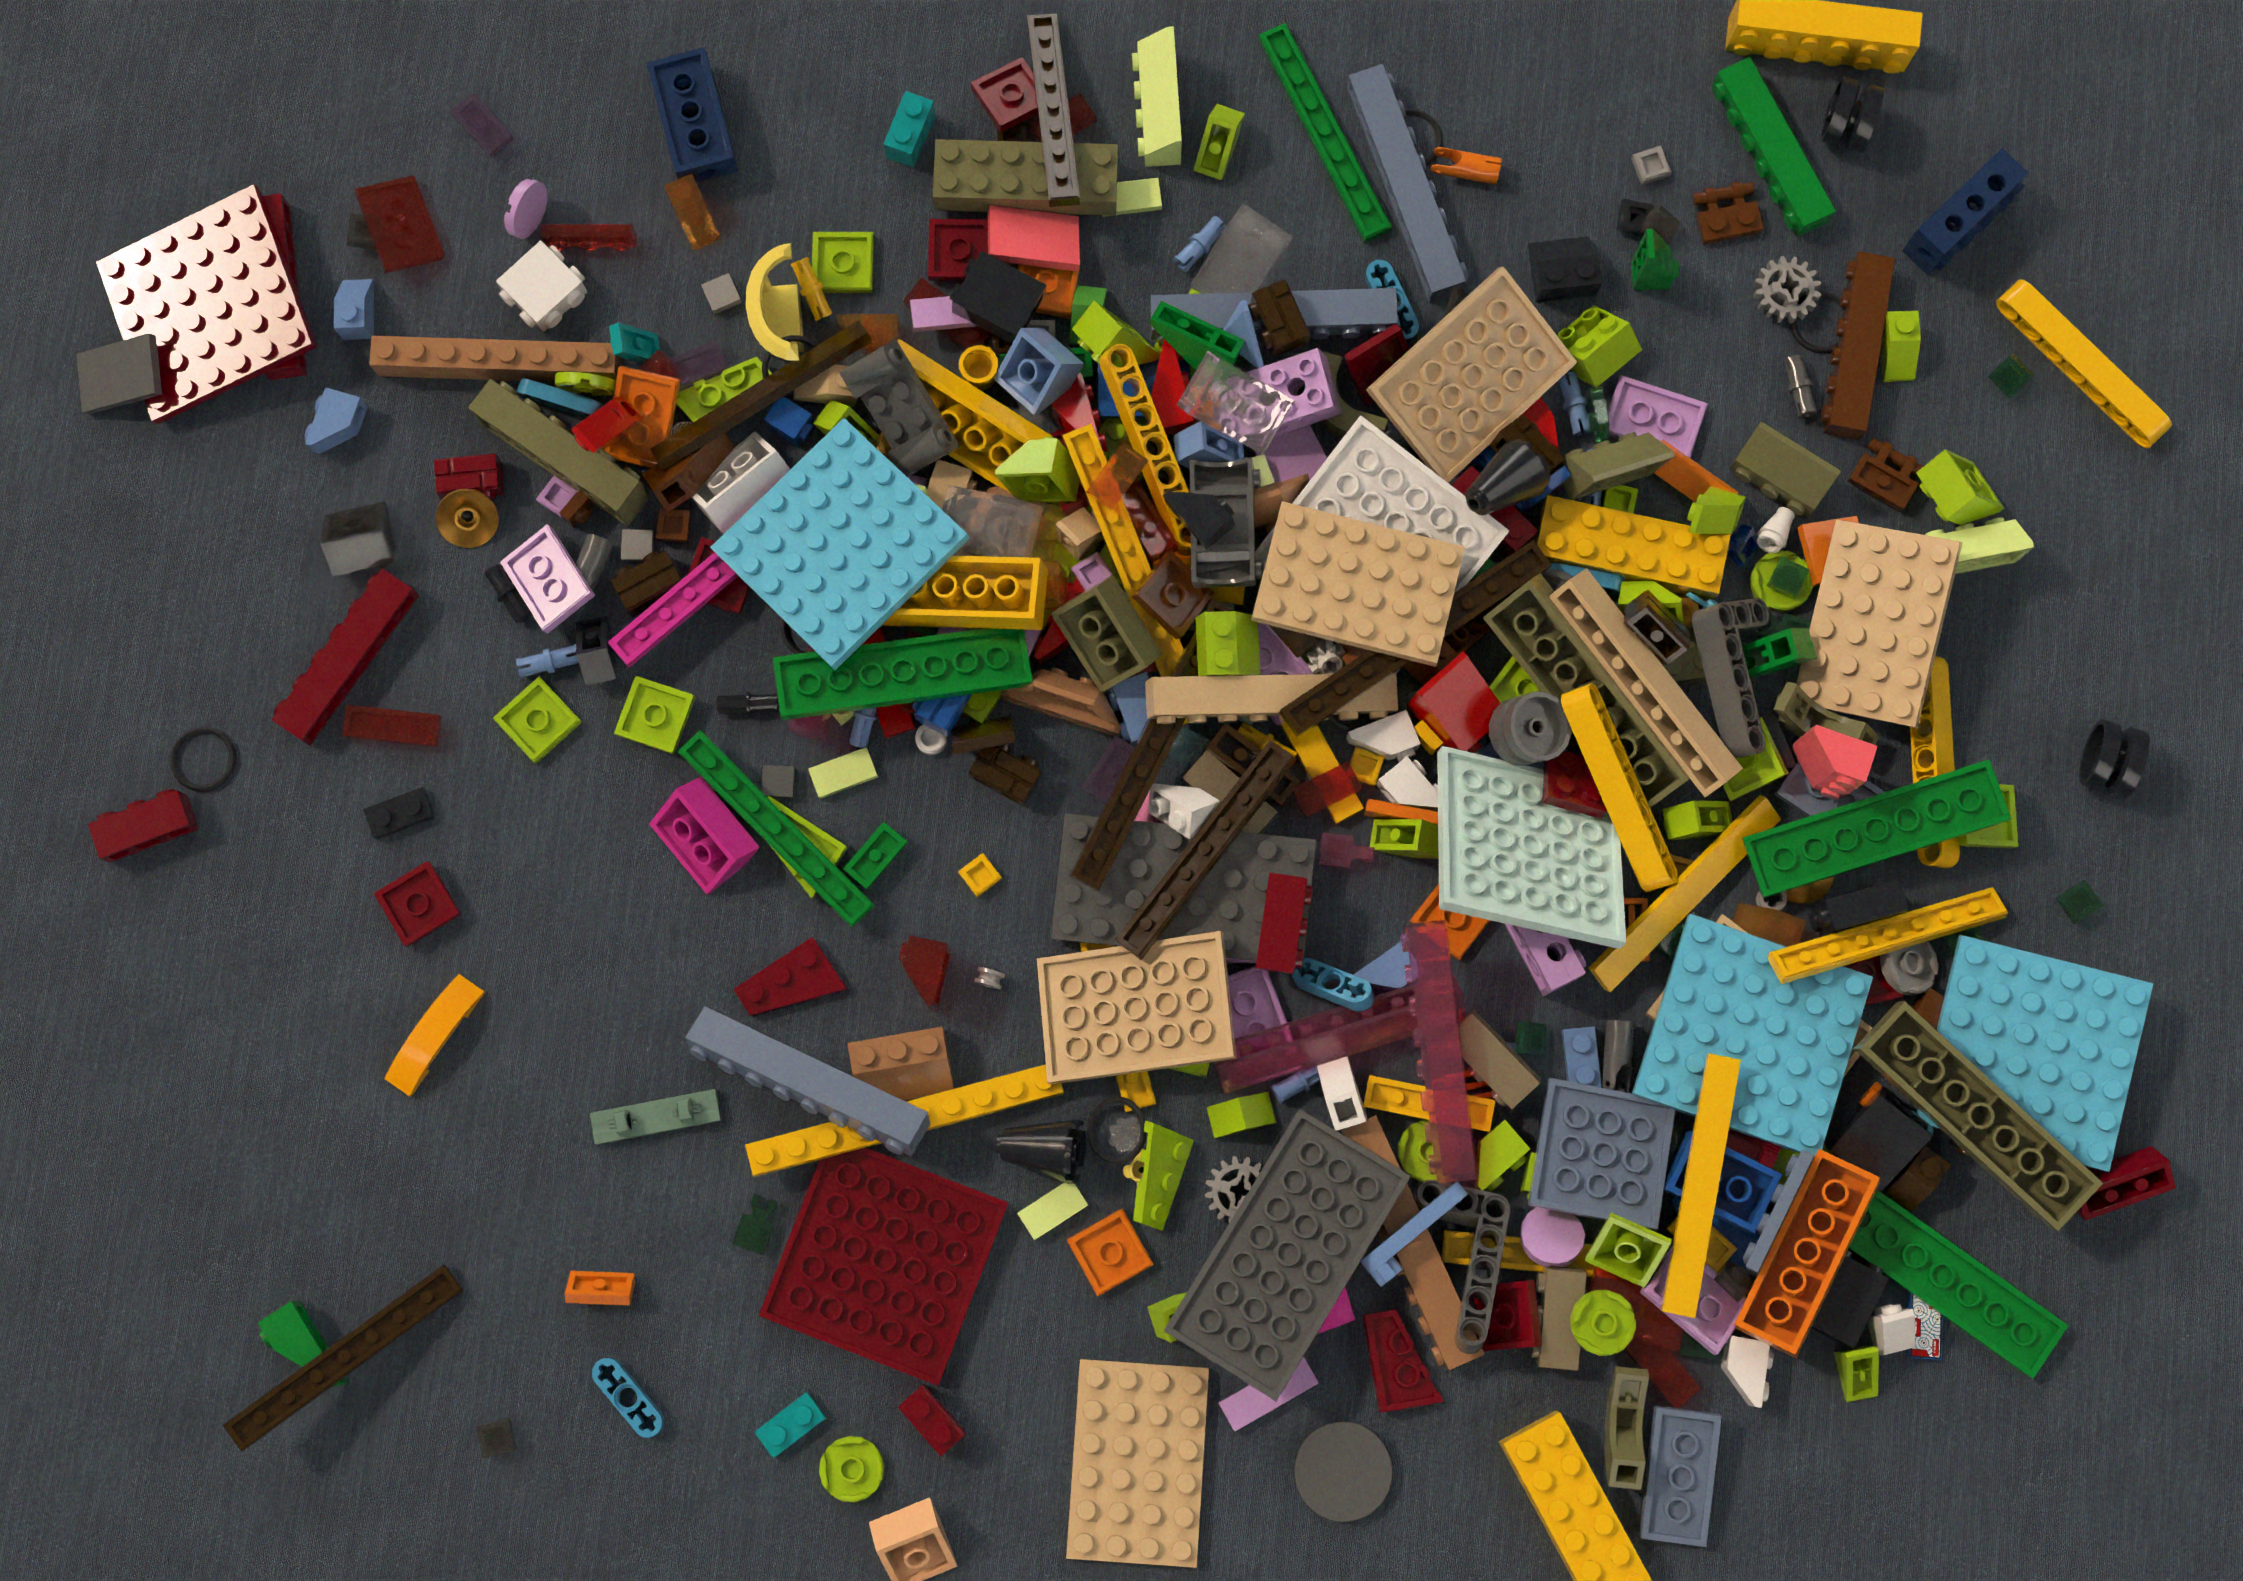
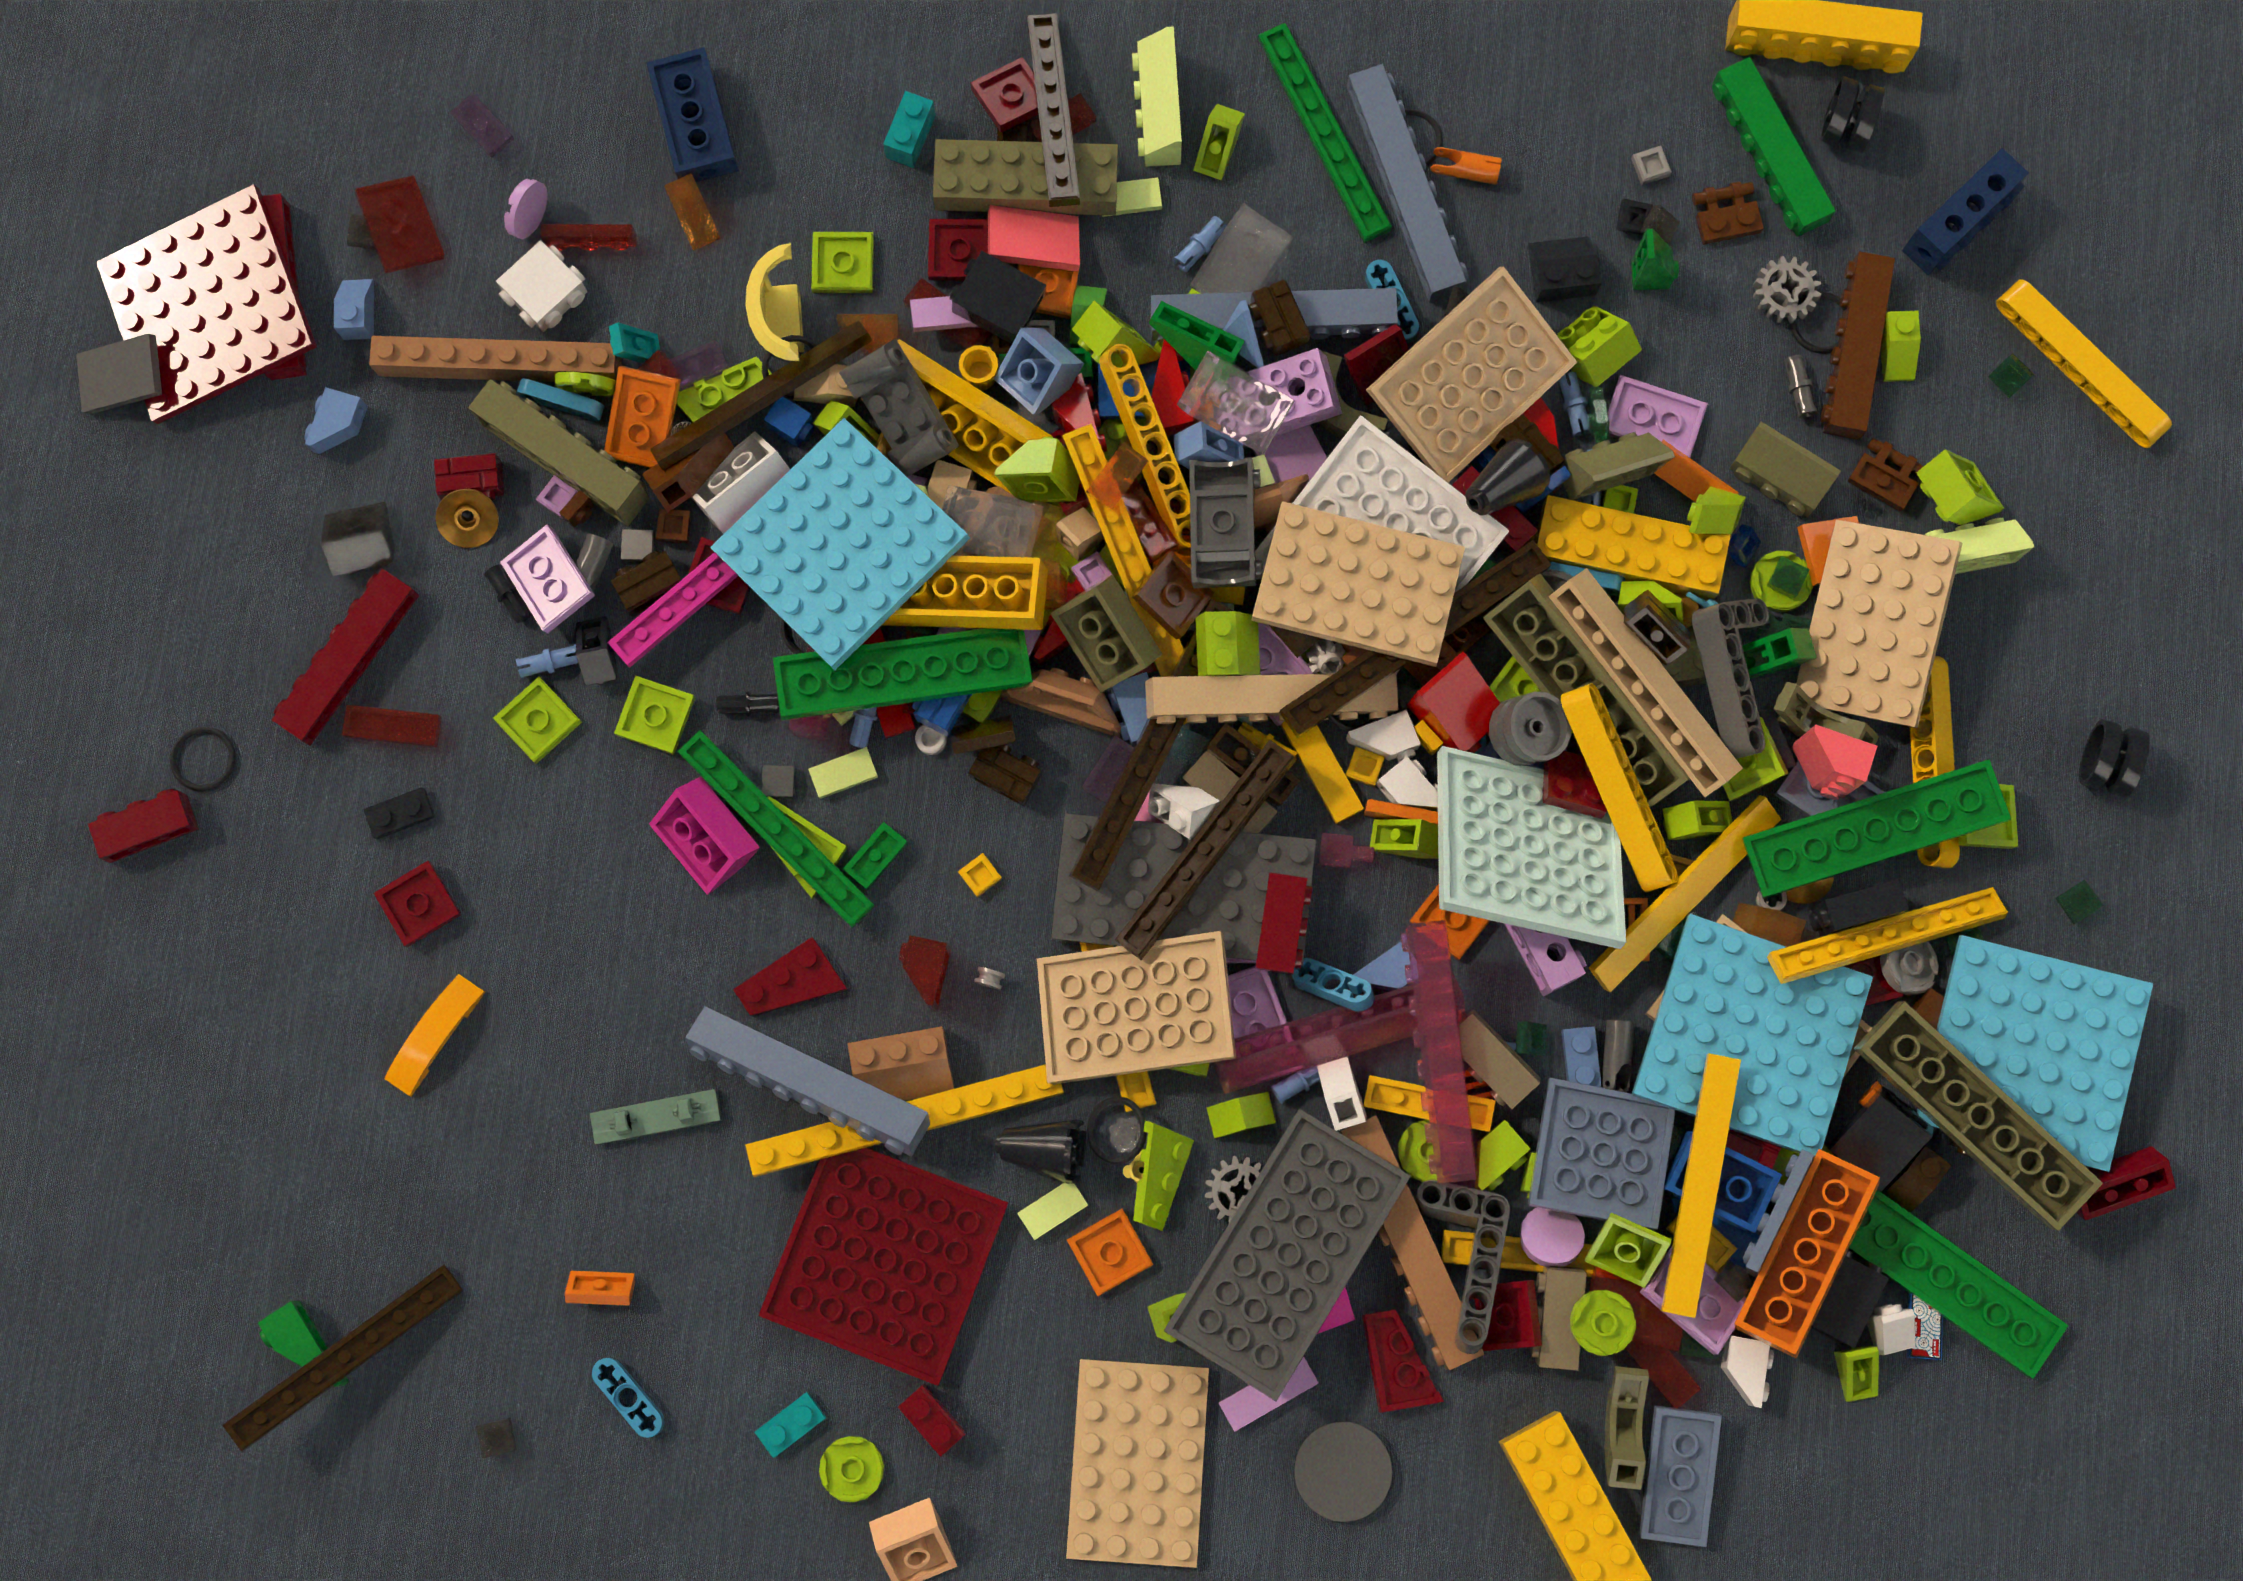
red slope [571,396,643,453] -> none
light grey tile [701,273,742,314] -> none
clear green plate [732,1194,777,1254] -> none
yellow pin [790,257,833,321] -> none
black slope [1163,491,1235,550] -> none
clear red plate [1292,761,1363,818] -> none
medium blue beam [1360,1181,1468,1287] -> none
white cone [1757,507,1795,553] -> none

